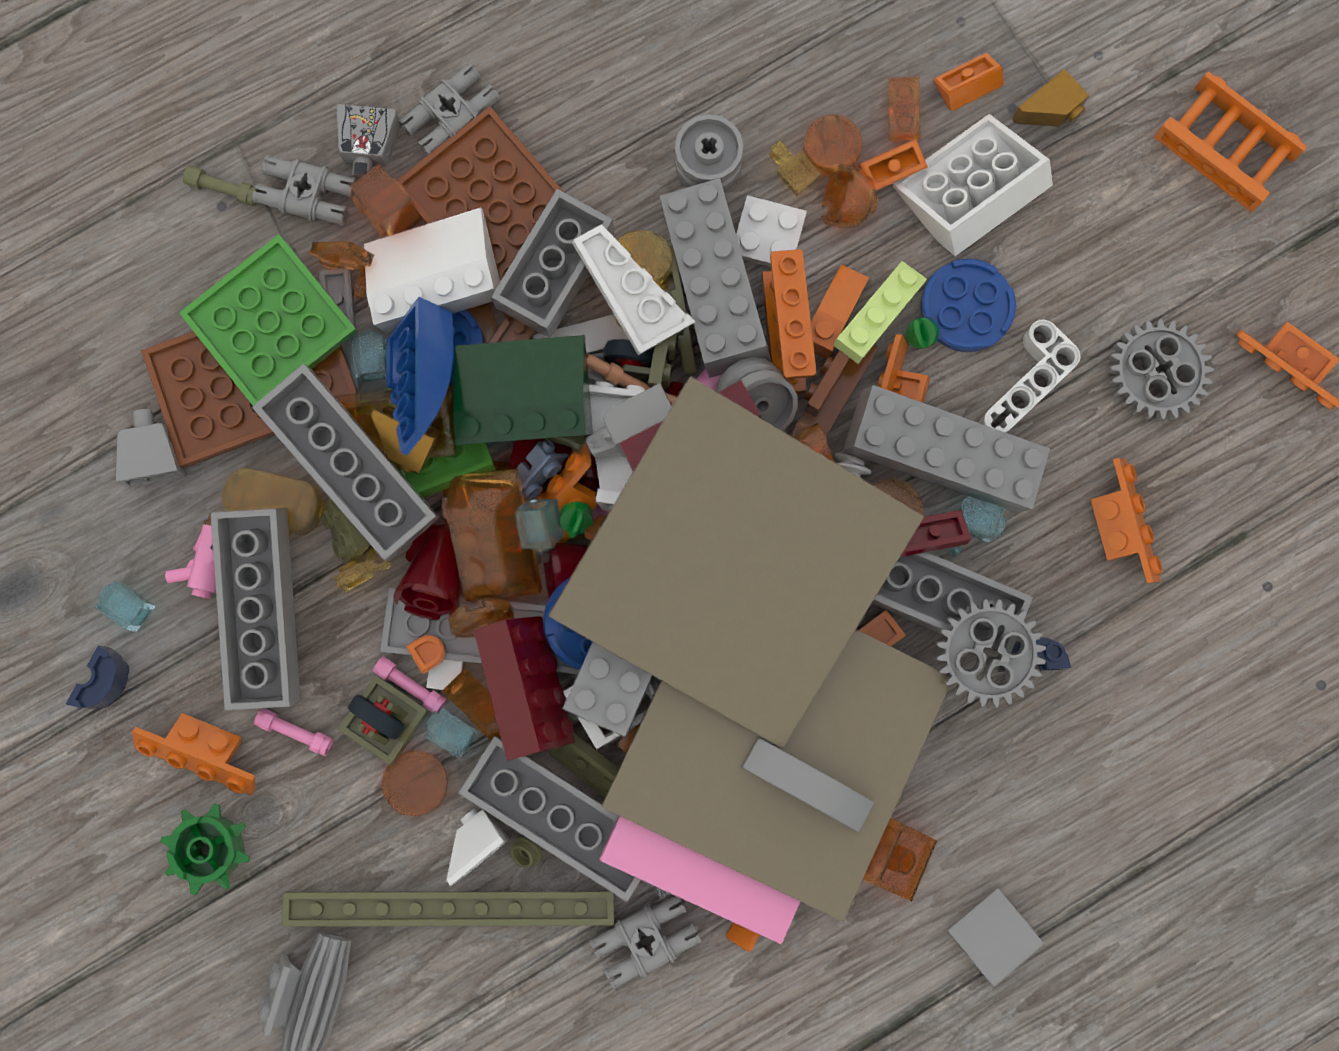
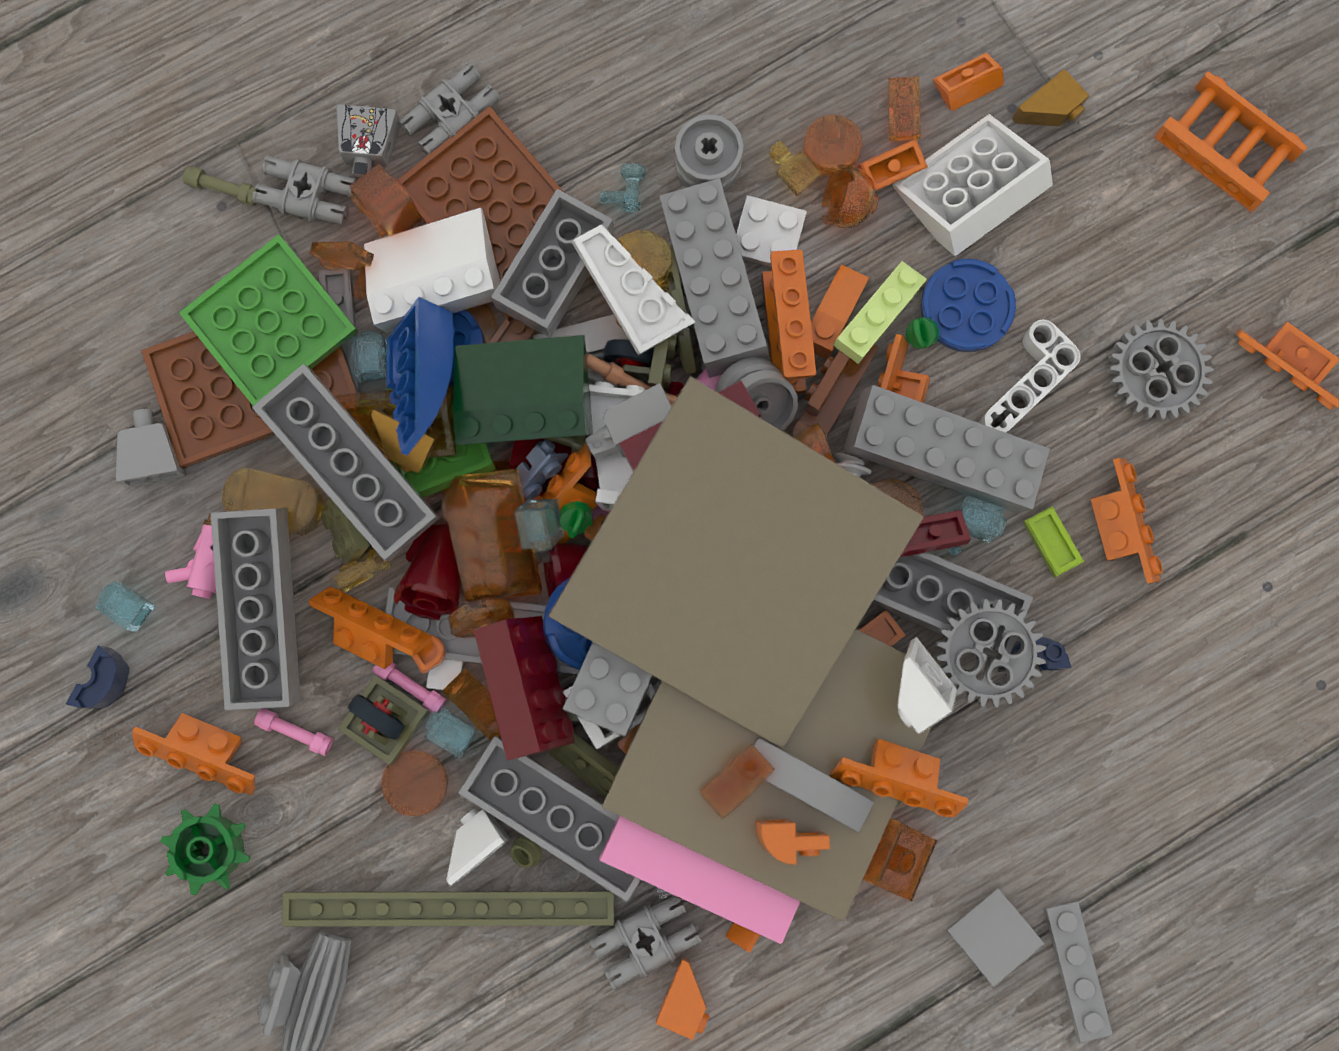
none -> orange bracket [309,587,432,669]
none -> clear light blue piece [600,163,646,212]
none -> orange slope [656,956,709,1040]
none -> clear orange slope [700,744,775,819]
none -> orange brick [755,819,830,865]
none -> orange bracket [830,738,969,818]
none -> white slope [898,637,957,734]
none -> lime tile [1023,506,1084,578]
none -> light grey plate [1044,900,1113,1043]

